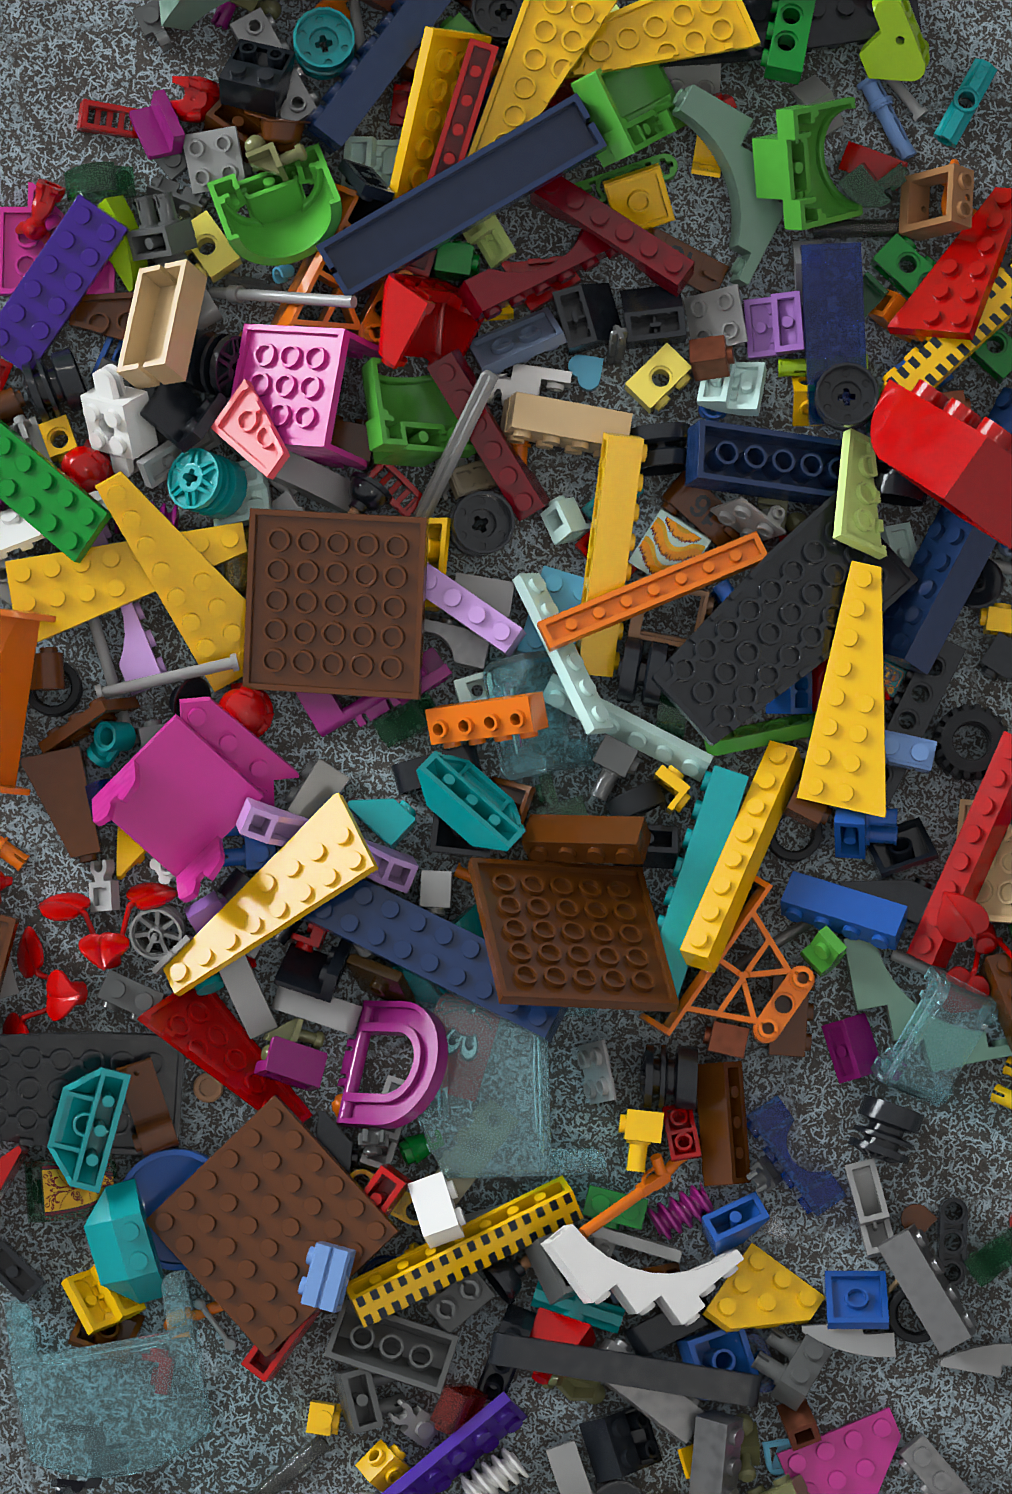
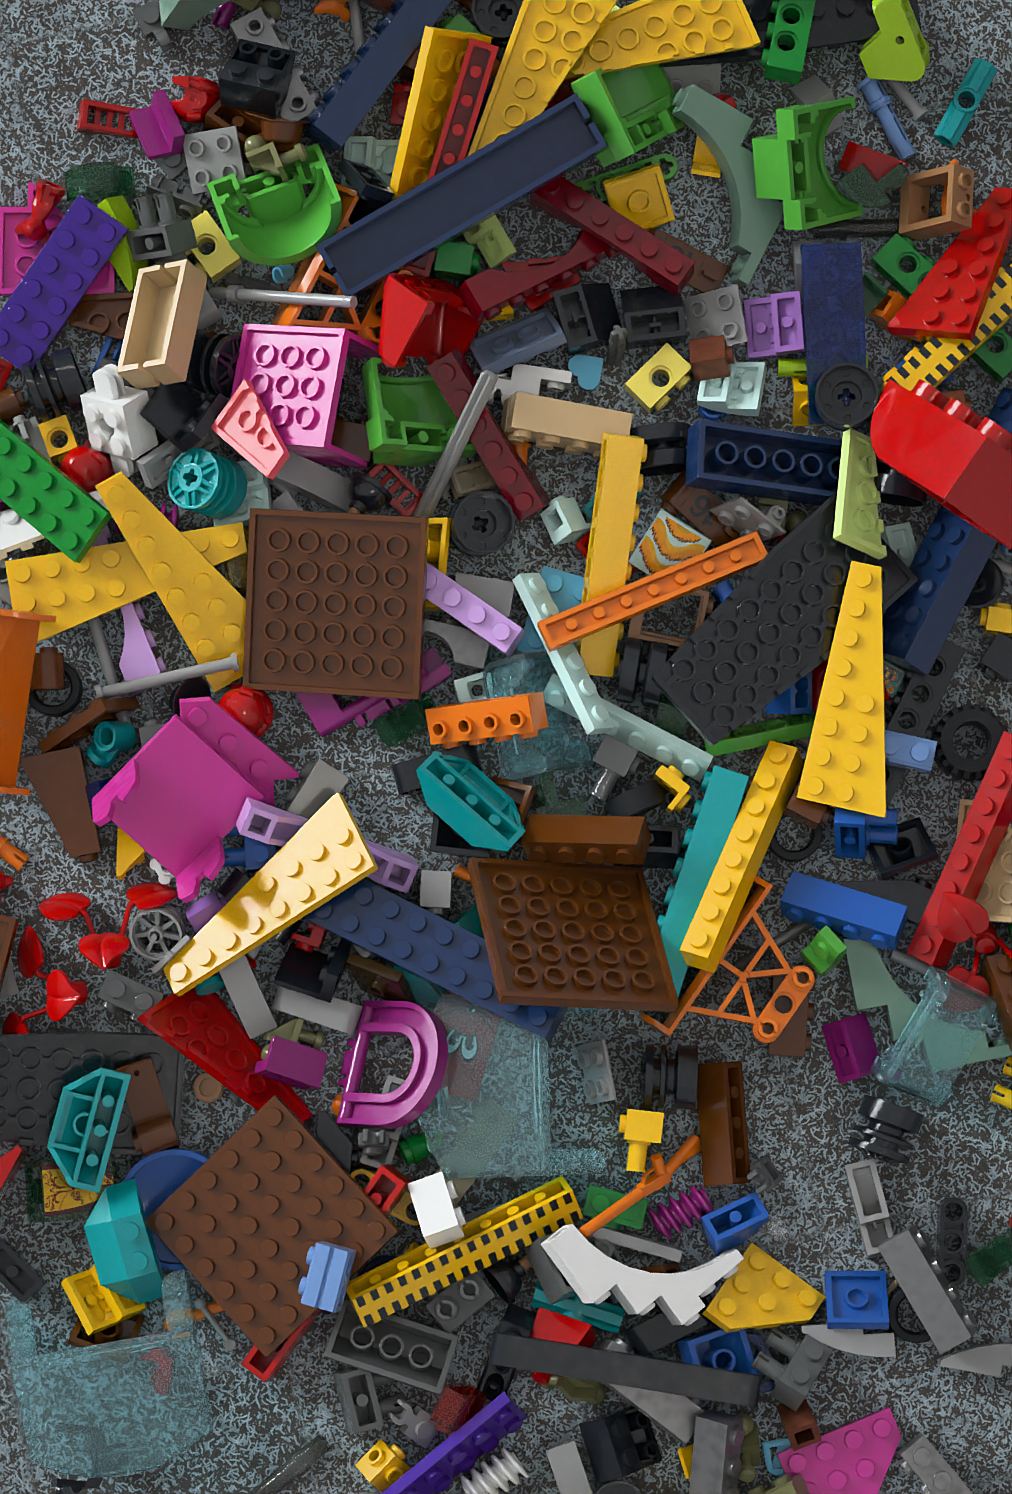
light grey plate [89,859,120,913] -> none
teal wheel [293,7,355,80] -> none
yellow brick [306,1399,342,1436] -> none
teal slope [347,799,418,849] -> none
red slope [661,1105,702,1162] -> none
copper brick [702,1021,750,1059] -> none
clear blue arch [746,1095,847,1217] -> none
reddish brown tile [900,1204,938,1233] -> none

